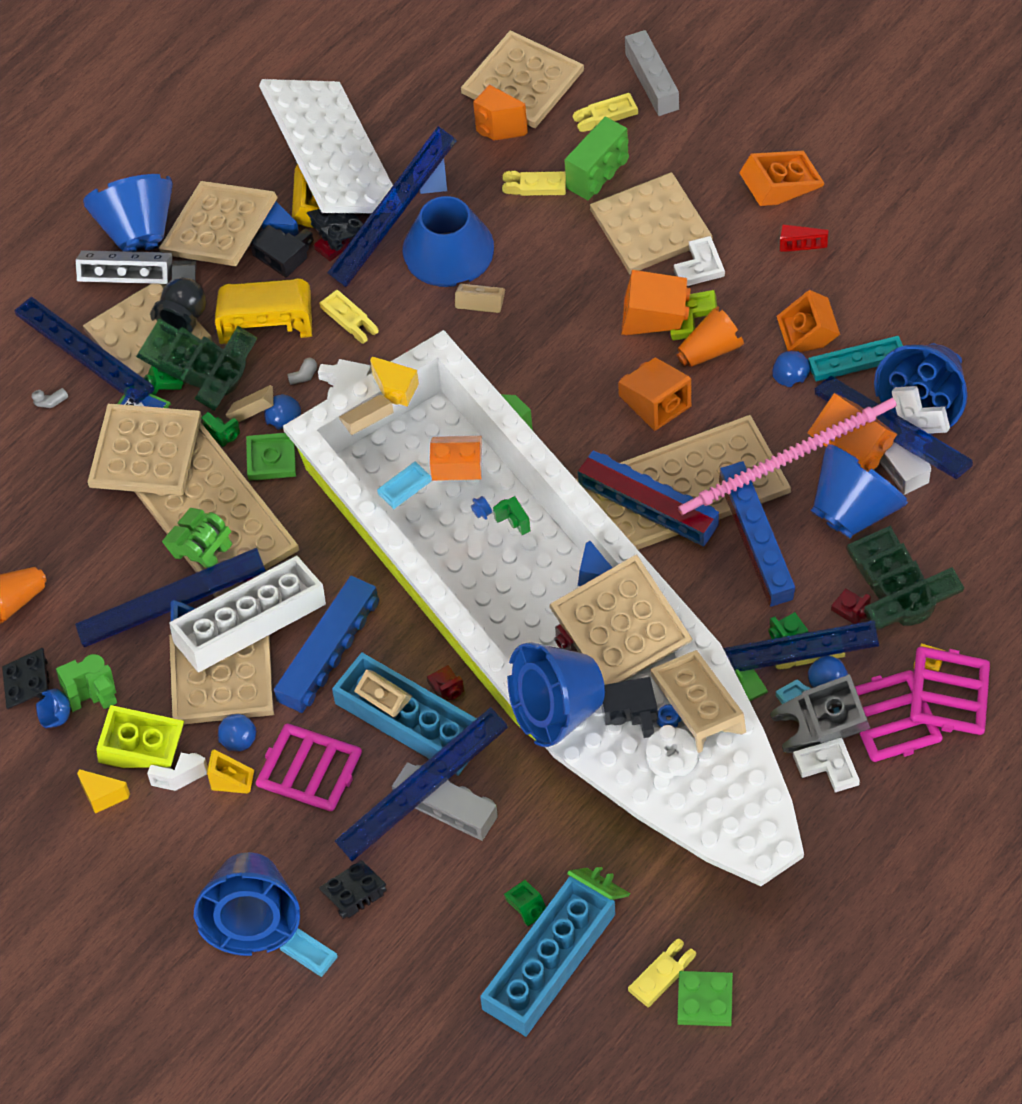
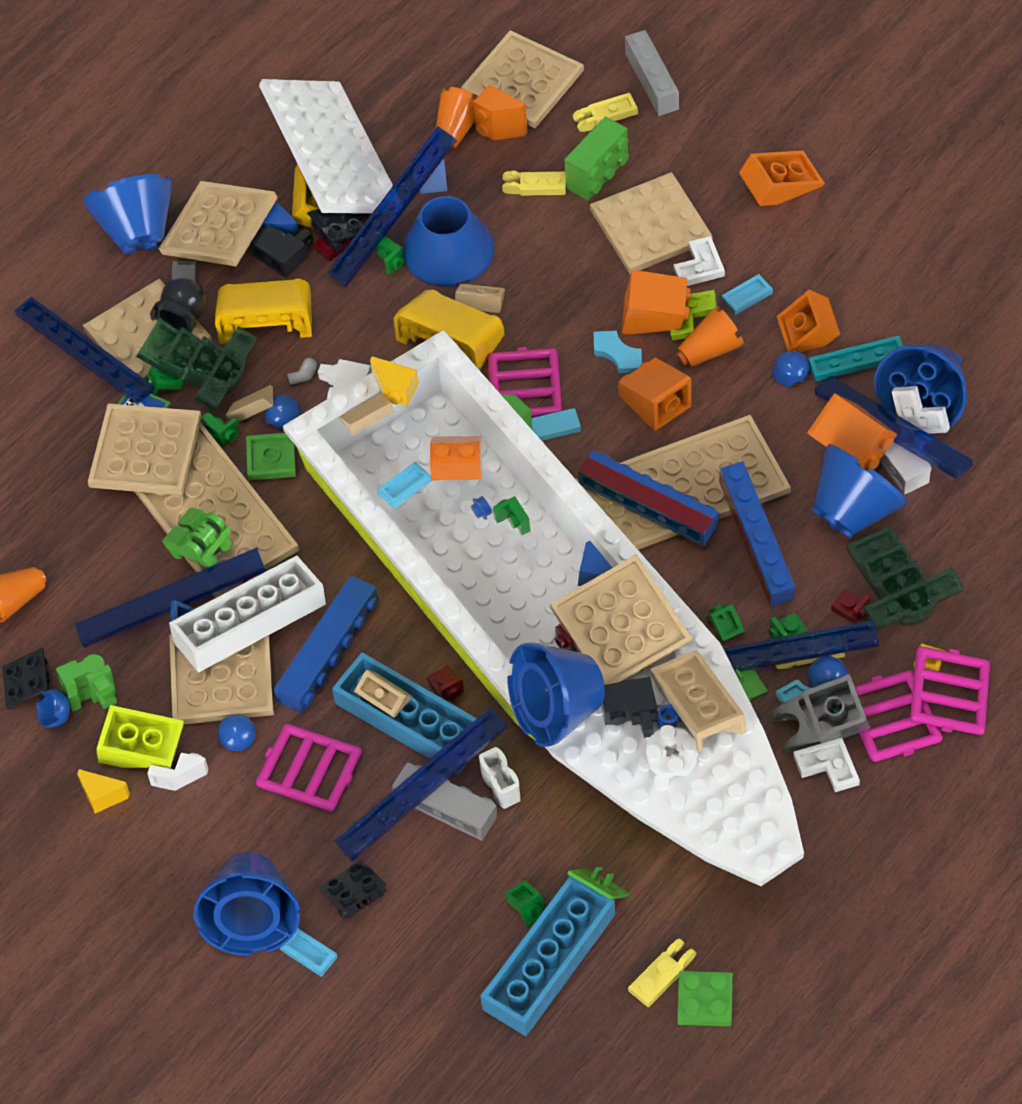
light grey arm [32,388,68,408] -> none
light grey brick [76,250,172,284] -> none
yellow slope [207,749,254,794] -> none
light yellow hinge [319,290,379,344] -> none
bright pink hose [678,398,897,515] -> none
red slope [780,225,829,252] -> none
none -> green bracket [376,234,404,275]
none -> yellow windscreen [393,290,505,371]
none -> orange cone [435,87,475,152]
none -> white brick [479,747,521,809]
none -> dark pink bar [487,347,562,418]
none -> medium azure tile [532,408,581,441]
none -> medium azure tile [594,331,642,374]
none -> green bracket [705,603,745,642]
none -> medium azure tile [721,274,773,315]

